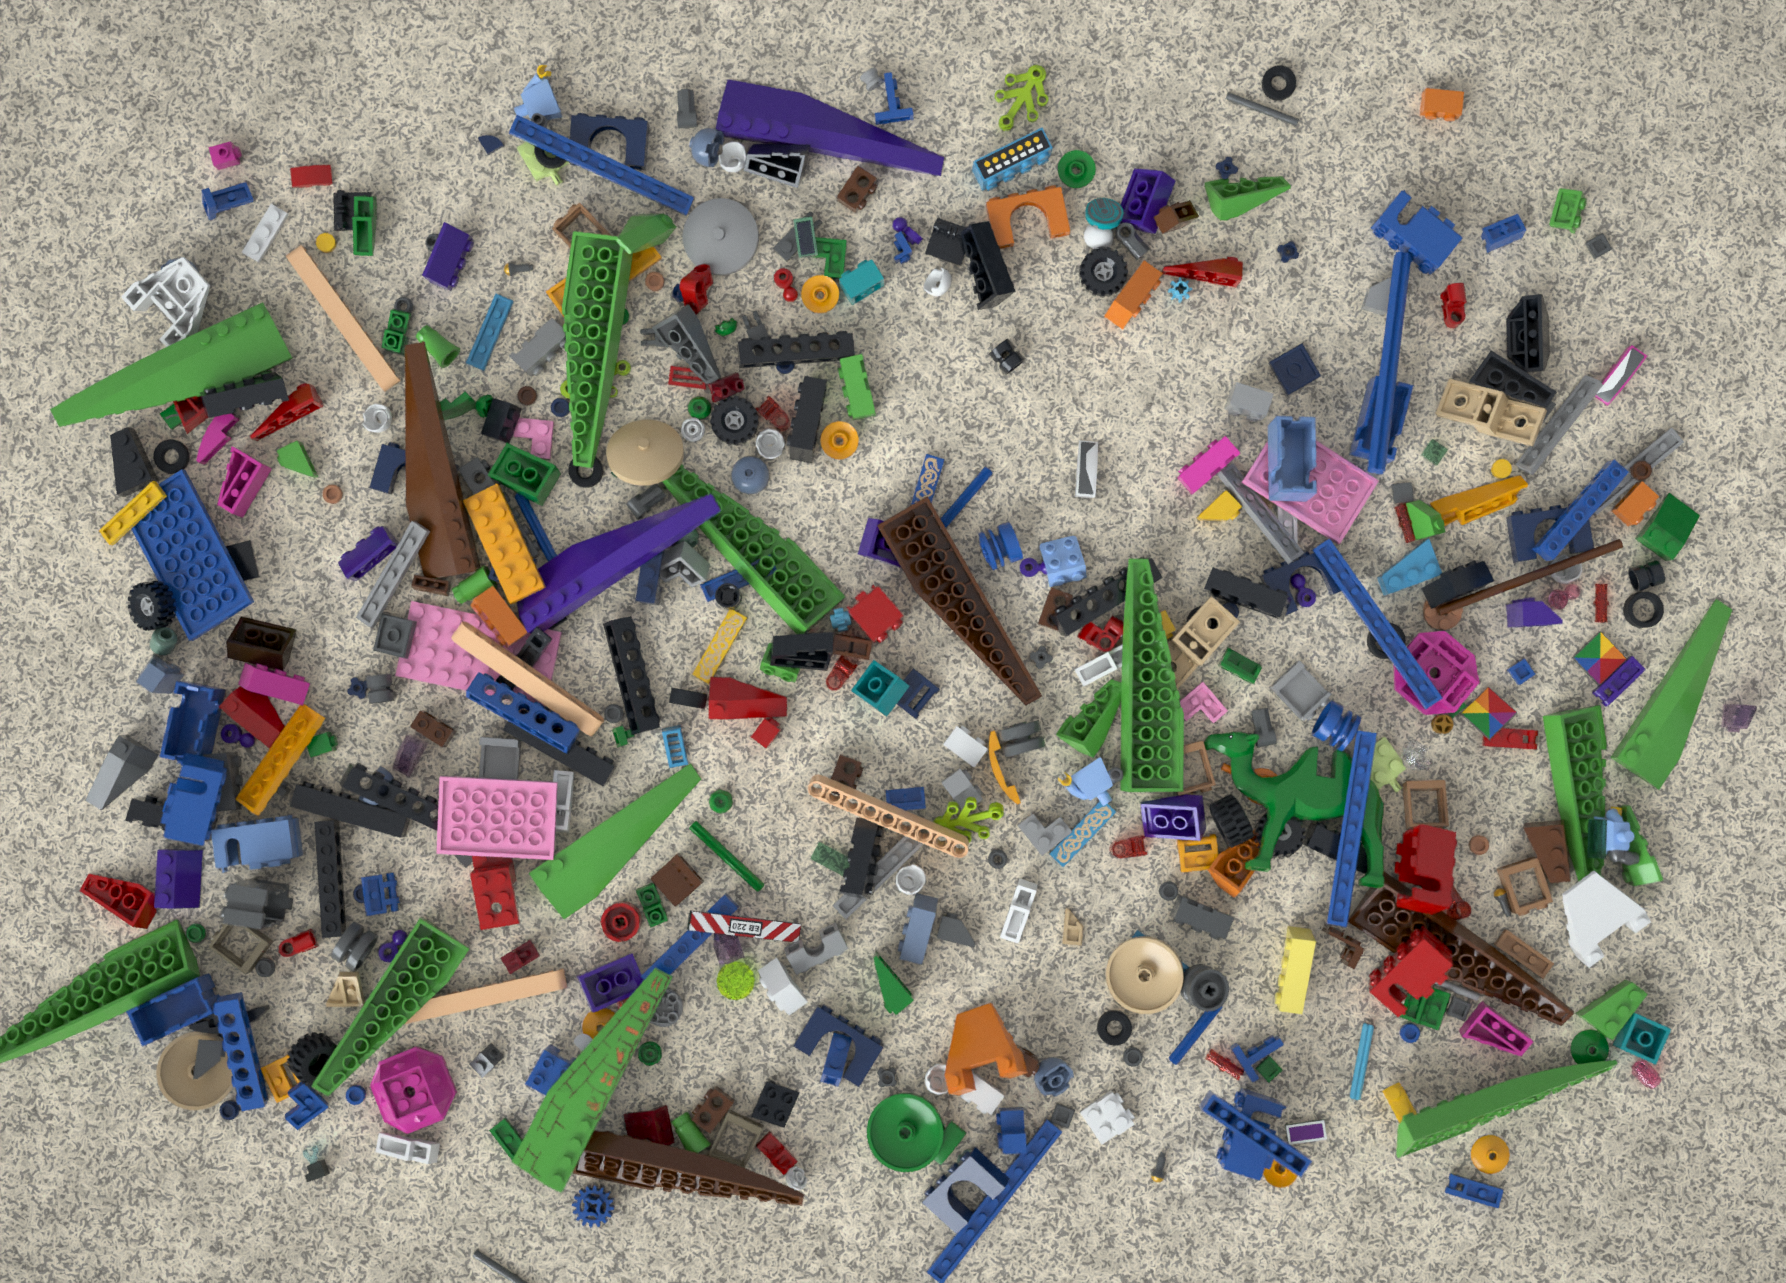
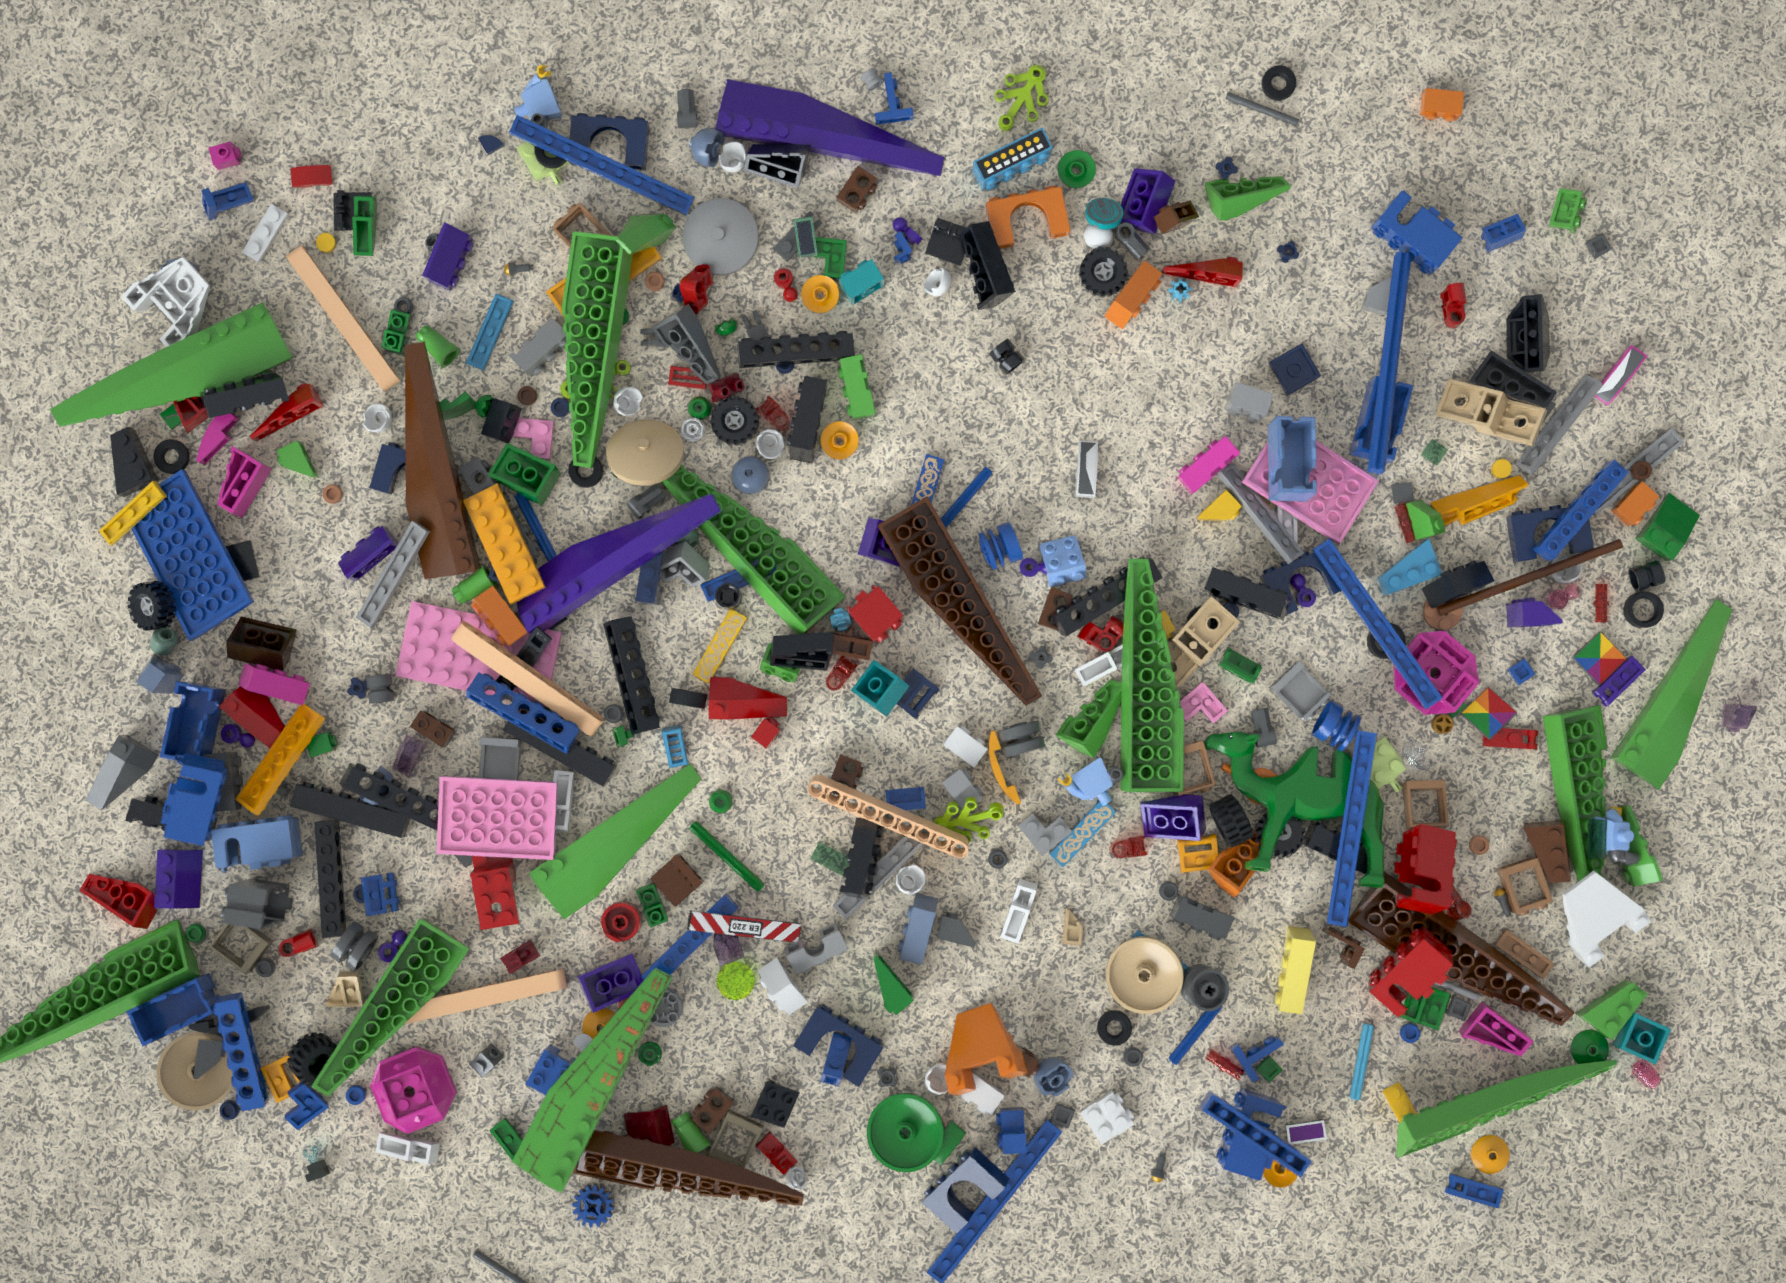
dark grey tile [373,613,417,659] -> none
reddish brown piece [411,575,451,596] -> none
none -> white hair [613,387,643,416]

